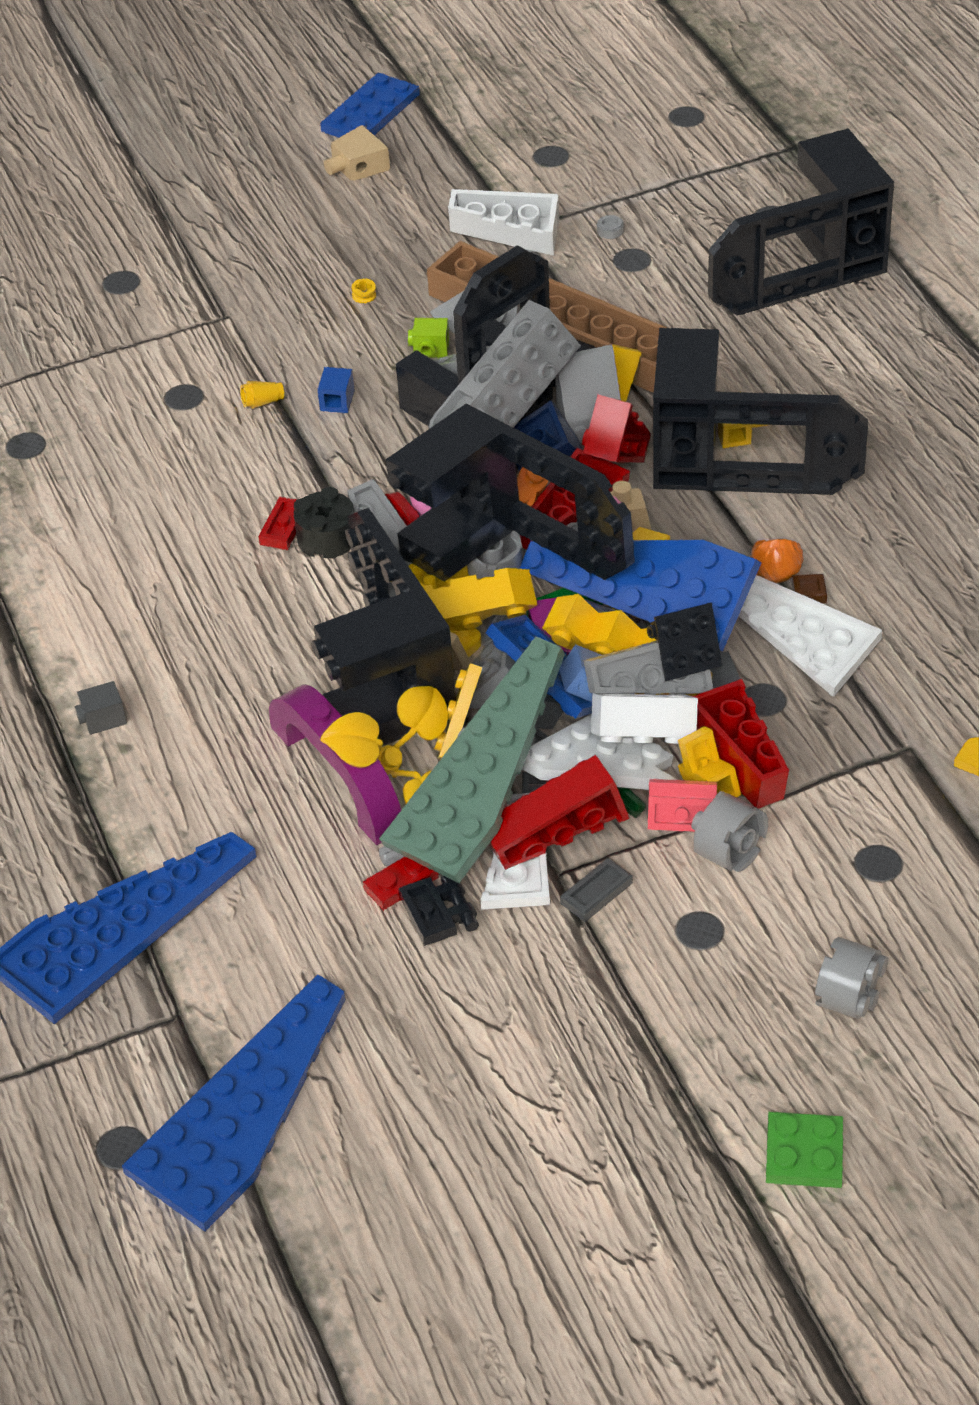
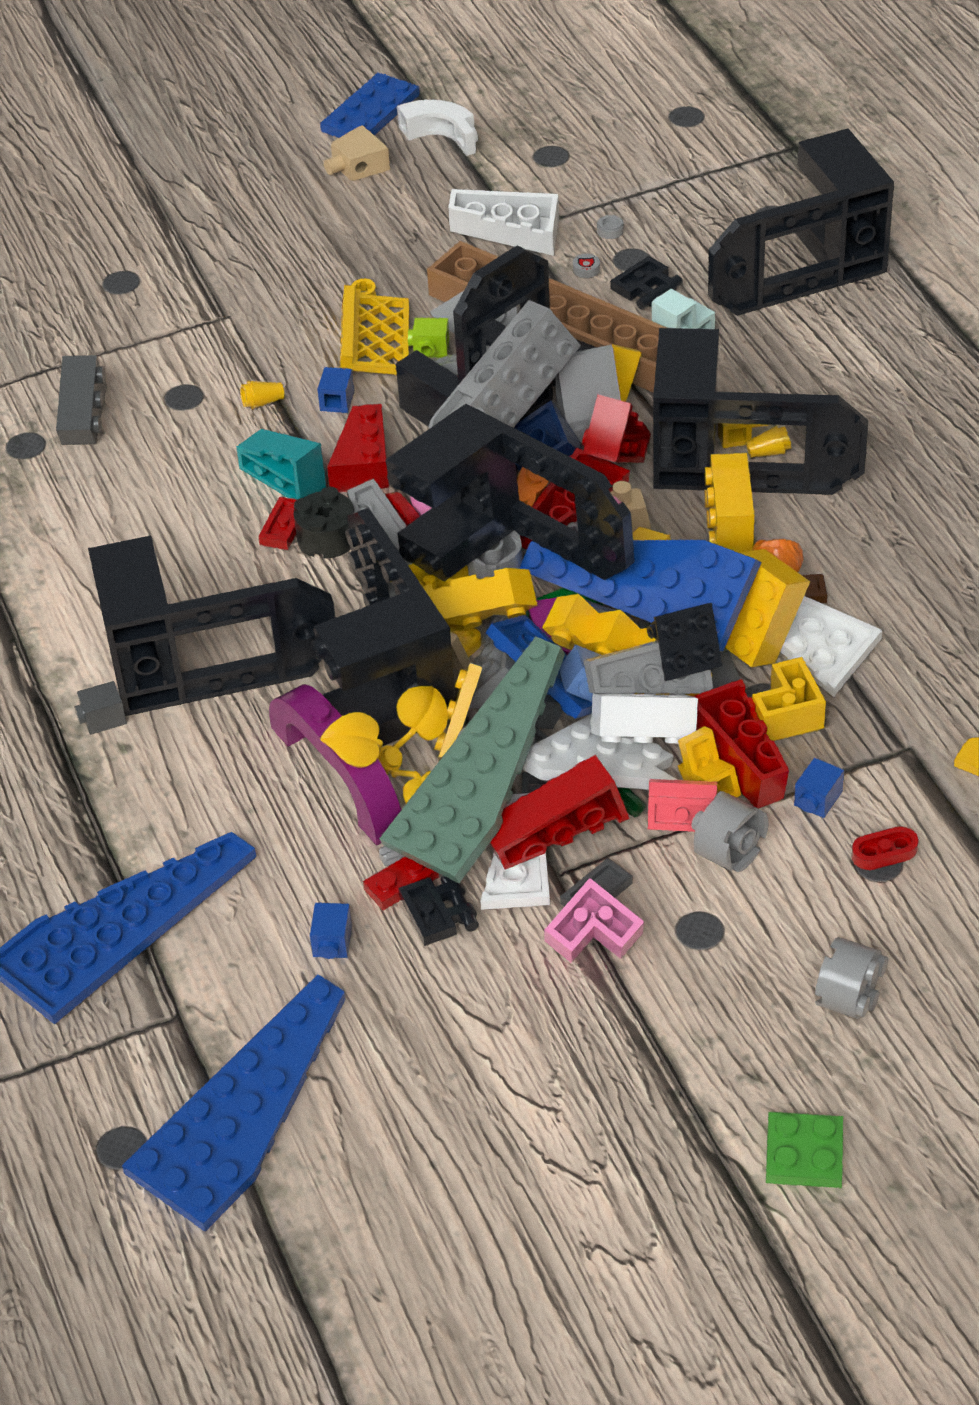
none -> dark grey wedge [56,355,107,445]
none -> black bracket [88,535,336,716]
none -> teal wedge [236,429,326,500]
none -> blue brick [310,903,352,959]
none -> red wedge [327,404,389,493]
none -> yellow fence [340,285,409,375]
none -> white arch [397,100,478,156]
none -> bright pink brick [544,878,644,963]
none -> light grey tile [573,254,600,278]
none -> black plate [610,256,682,310]
none -> light aqua brick [651,289,715,329]
none -> yellow brick [704,453,754,553]
none -> yellow brick [725,549,810,667]
none -> yellow cone [746,426,791,458]
none -> yellow brick [752,657,826,741]
none -> blue brick [794,758,844,818]
none -> red plate [851,827,919,870]

